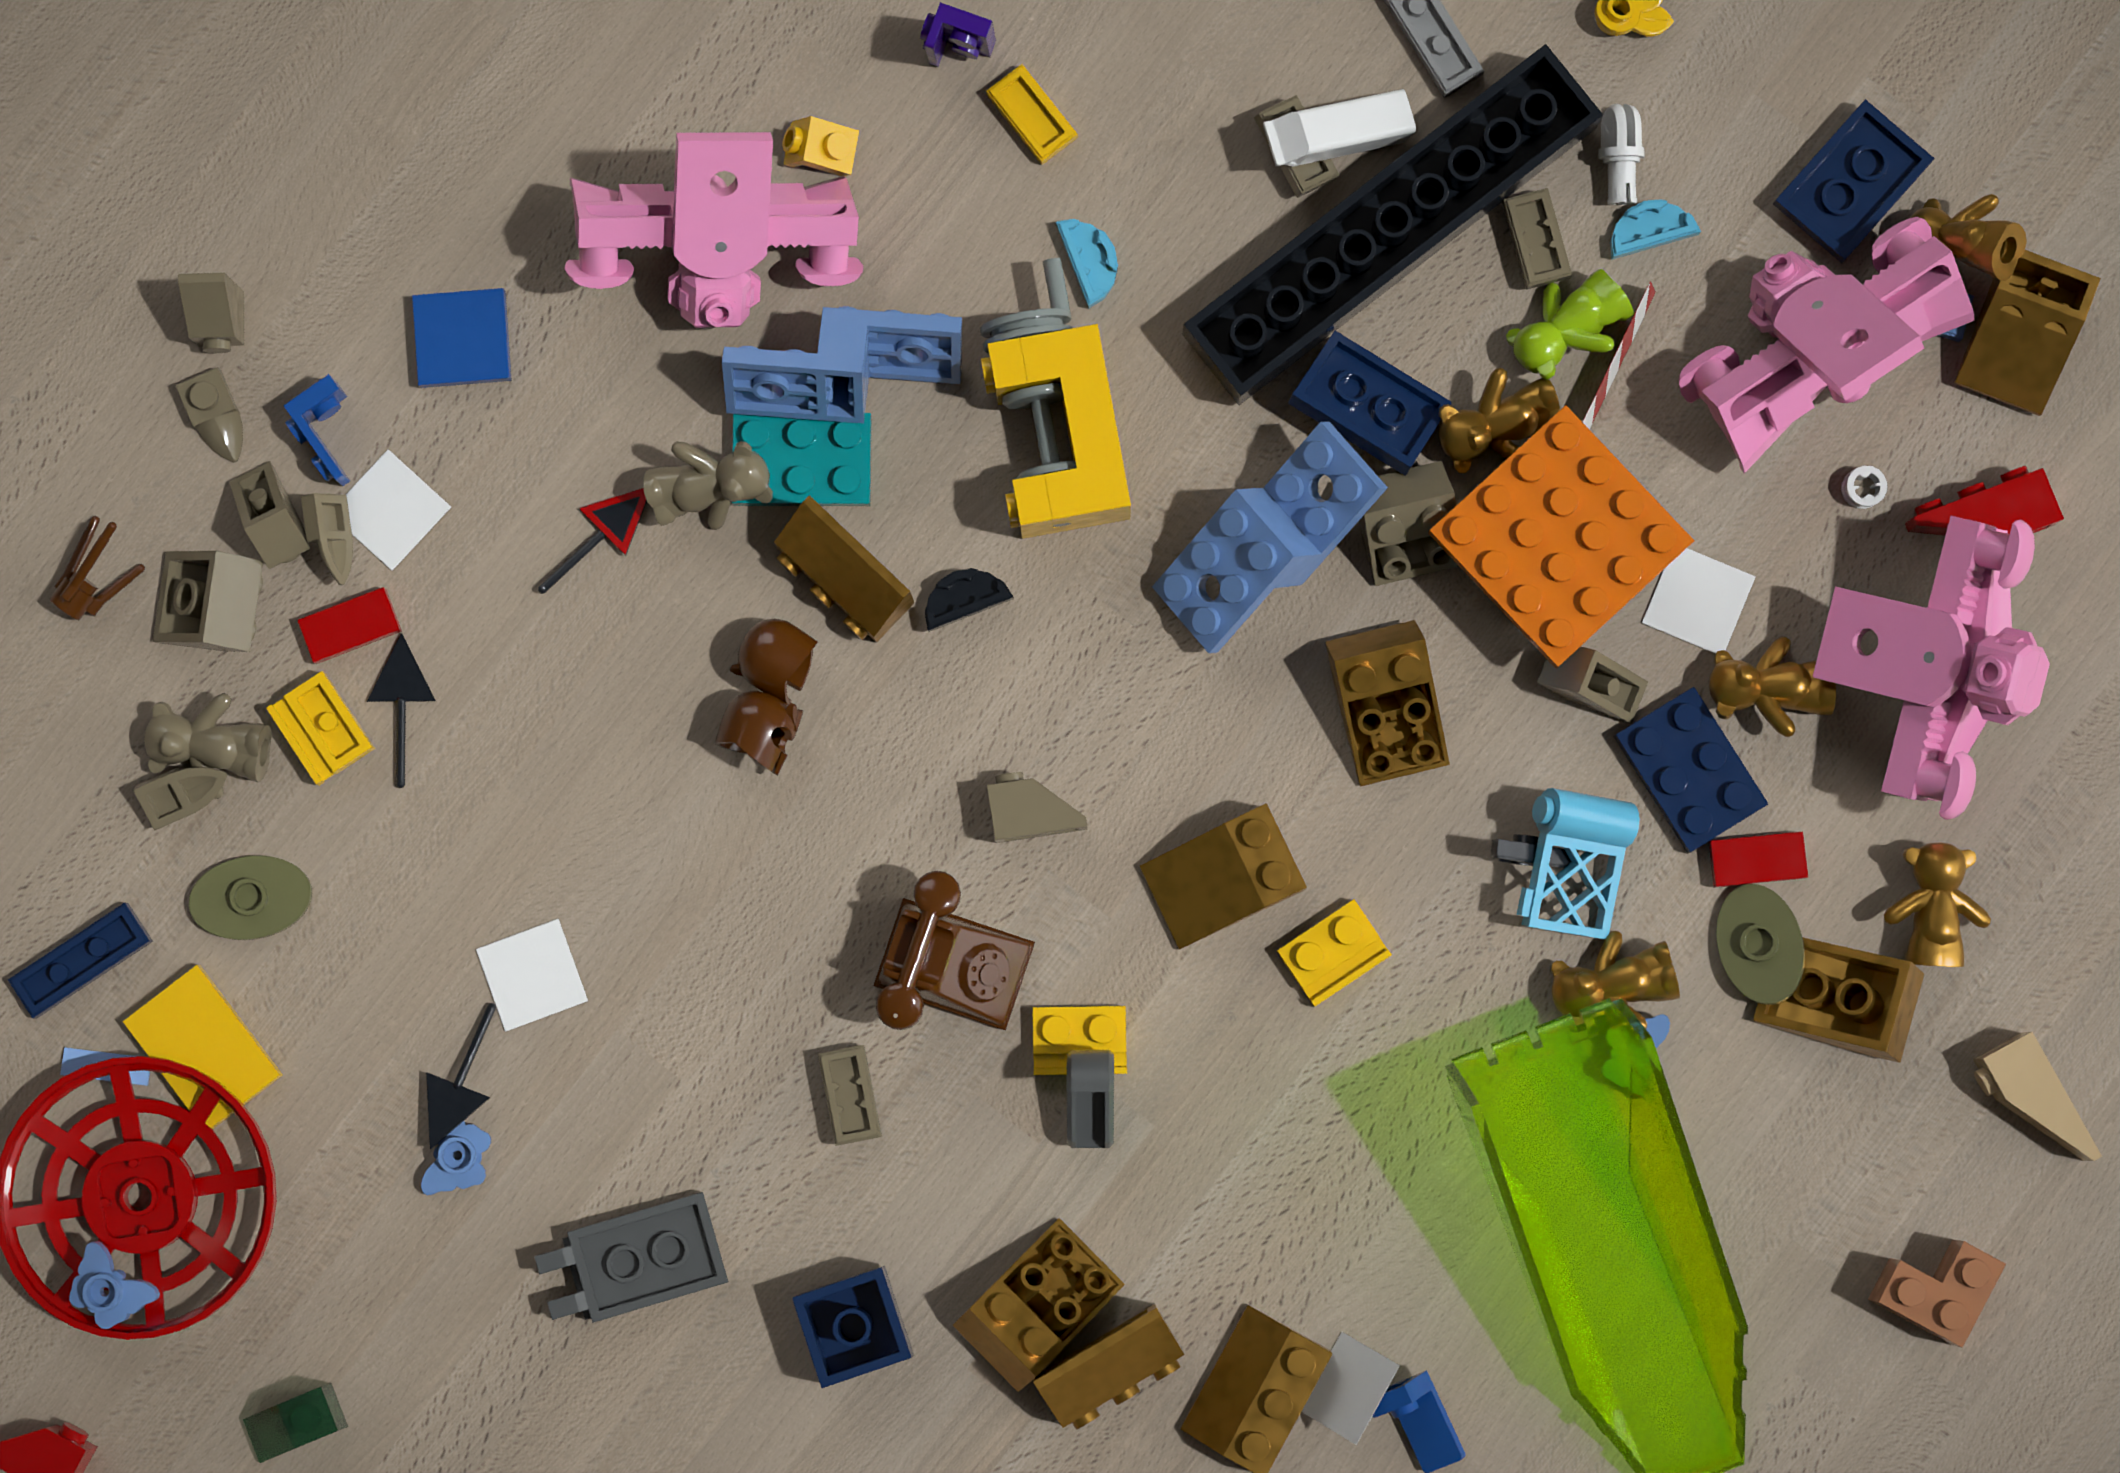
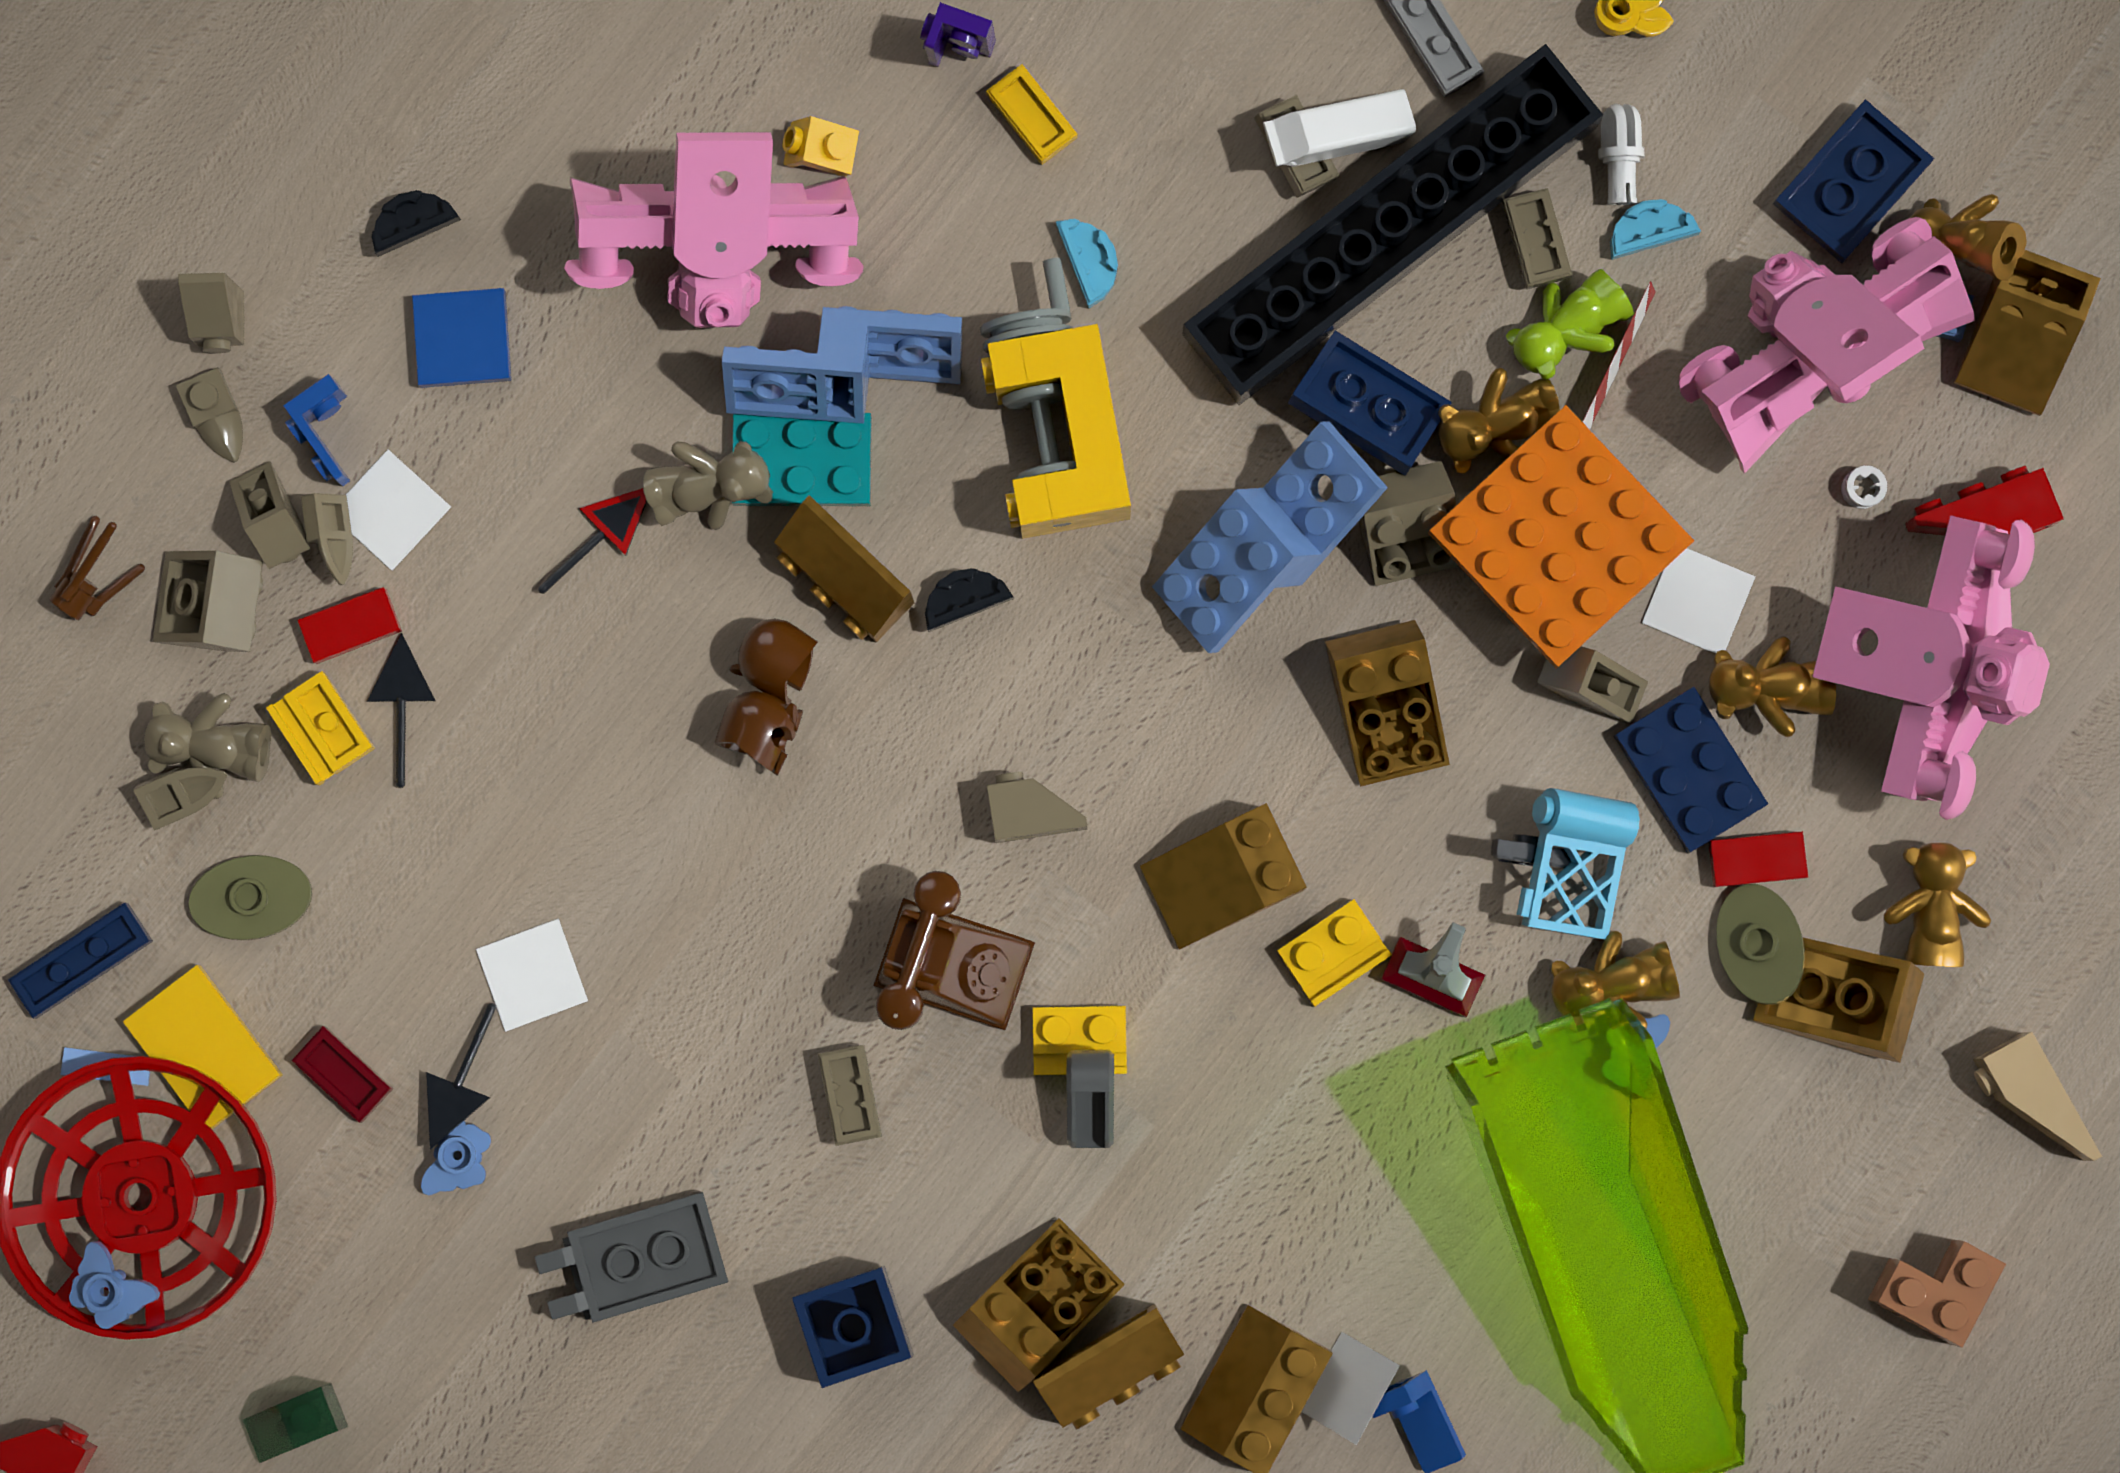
none -> dark red tile [291,1026,394,1123]
none -> black plate [371,190,461,257]
none -> piece [1380,922,1485,1018]

